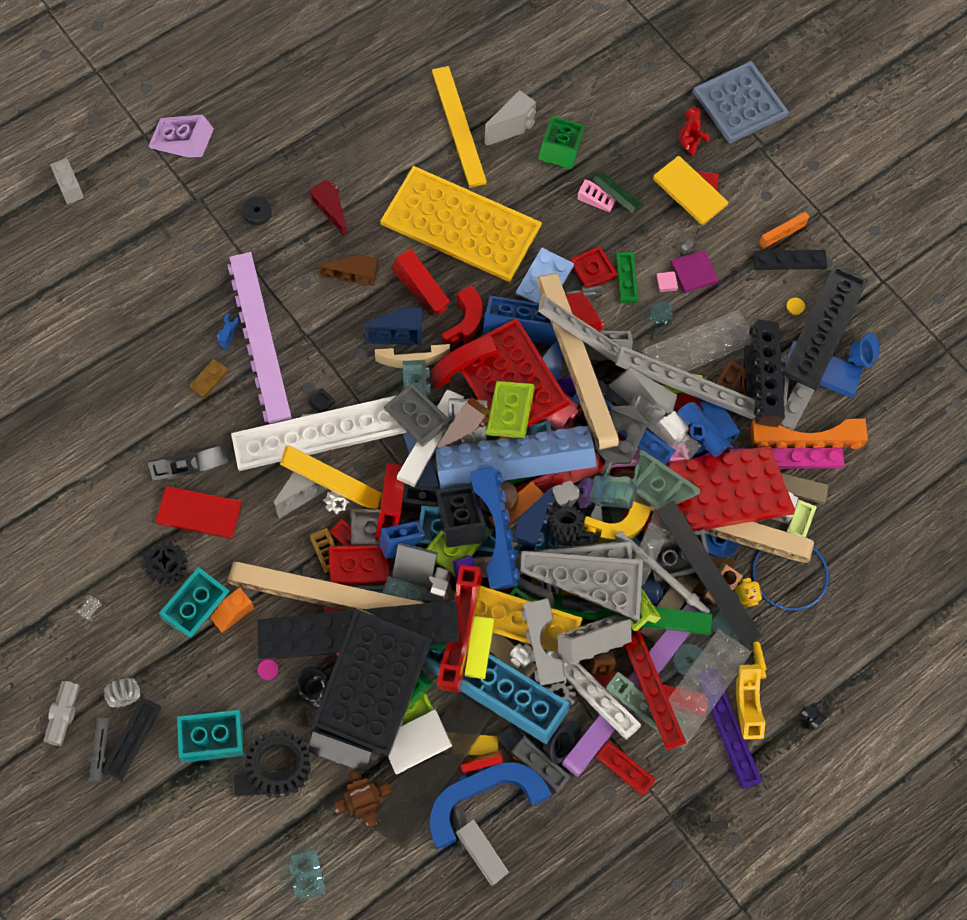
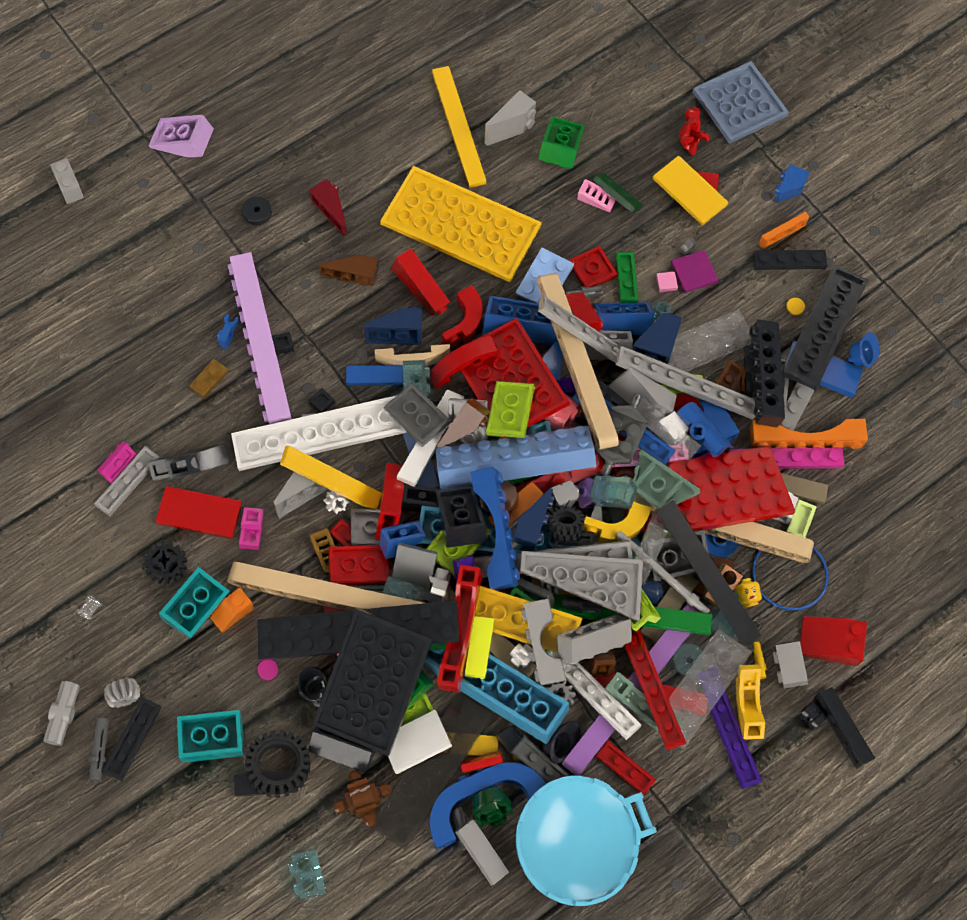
none -> light grey tile [94,446,160,517]
none -> dark pink plate [97,442,137,484]
none -> dark pink slope [239,507,264,550]
none -> black tile [272,332,294,355]
none -> blue tile [346,365,403,386]
none -> dark green cone [472,787,513,827]
none -> medium azure dish [516,776,657,906]
none -> blue slope [594,302,654,337]
none -> dark blue slope [633,313,682,364]
none -> light grey brick [773,641,808,689]
none -> blue slope [774,164,809,203]
none -> red slope [800,616,867,666]
none -> black fence [814,687,875,769]

